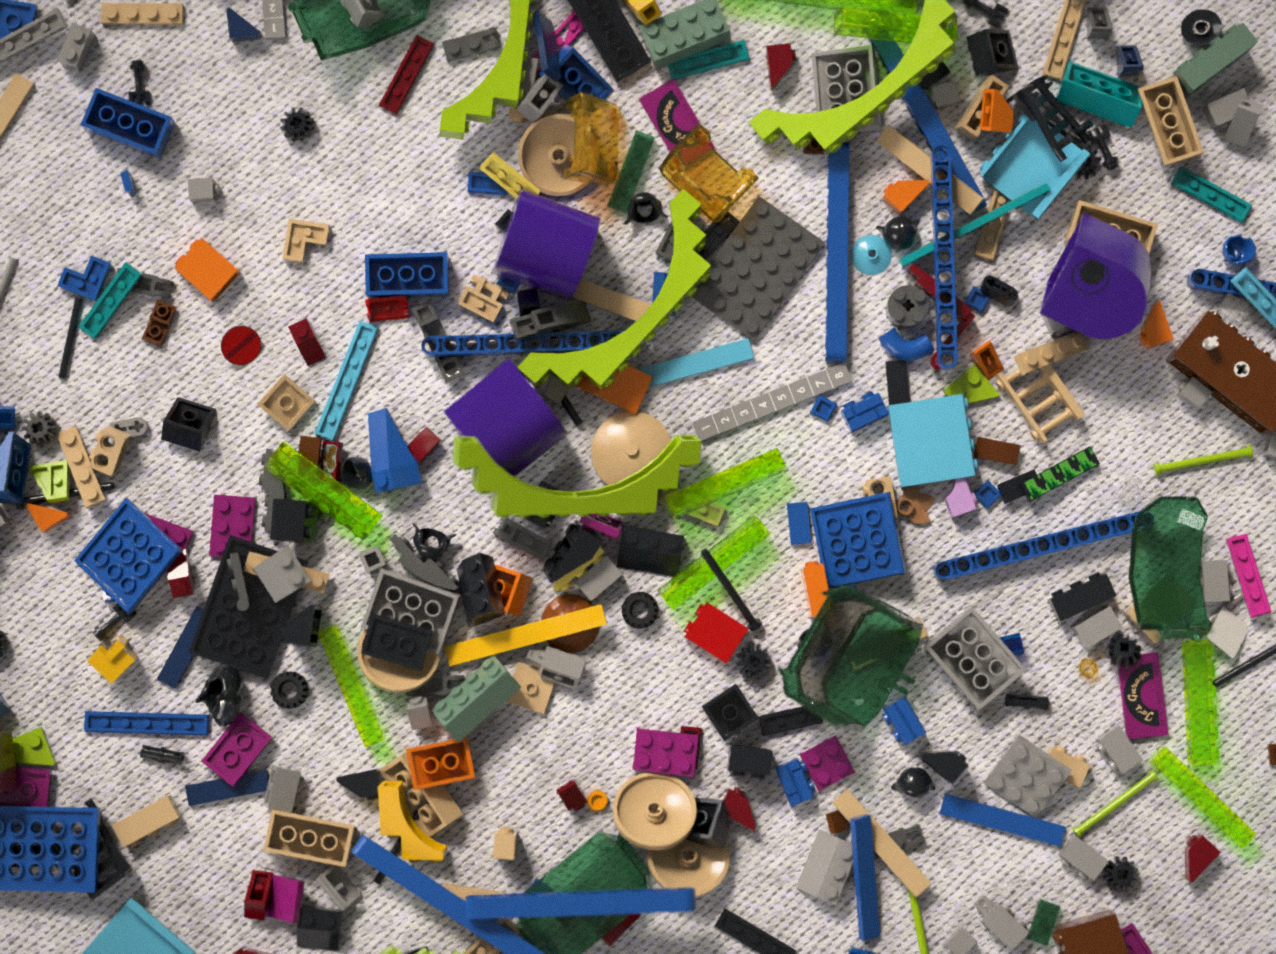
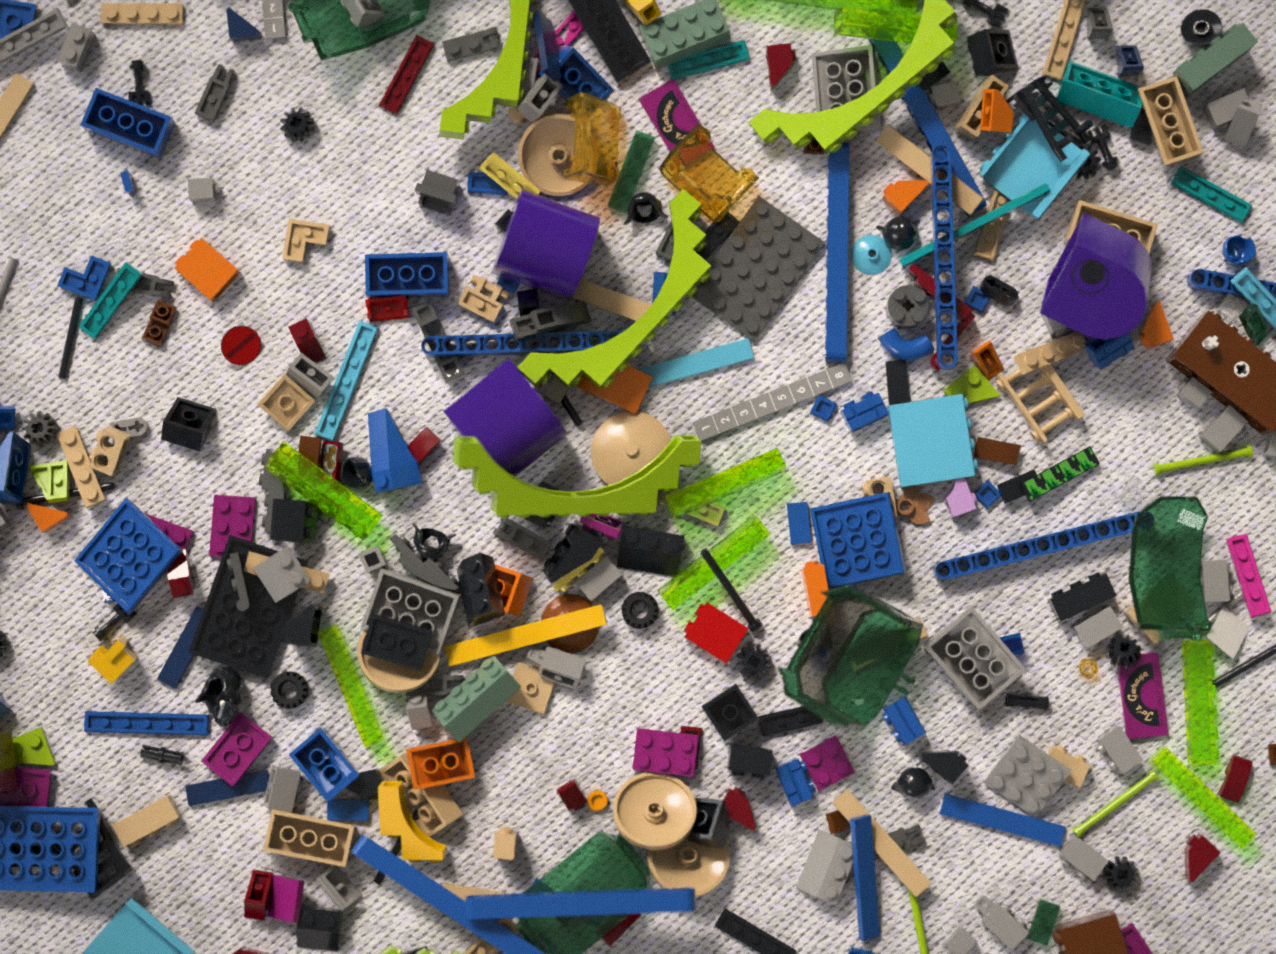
none -> dark grey hinge [194,64,235,123]
none -> light grey brick [286,353,334,400]
none -> blue slope [288,727,360,803]
none -> blue tile [327,799,370,821]
none -> dark grey plate [415,170,460,216]
none -> blue brick [1085,332,1135,370]
none -> black plate [1129,109,1153,145]
none -> light grey brick [1198,405,1248,453]
none -> dark red slope [1218,754,1253,803]
none -> clear green plate [1239,303,1270,346]

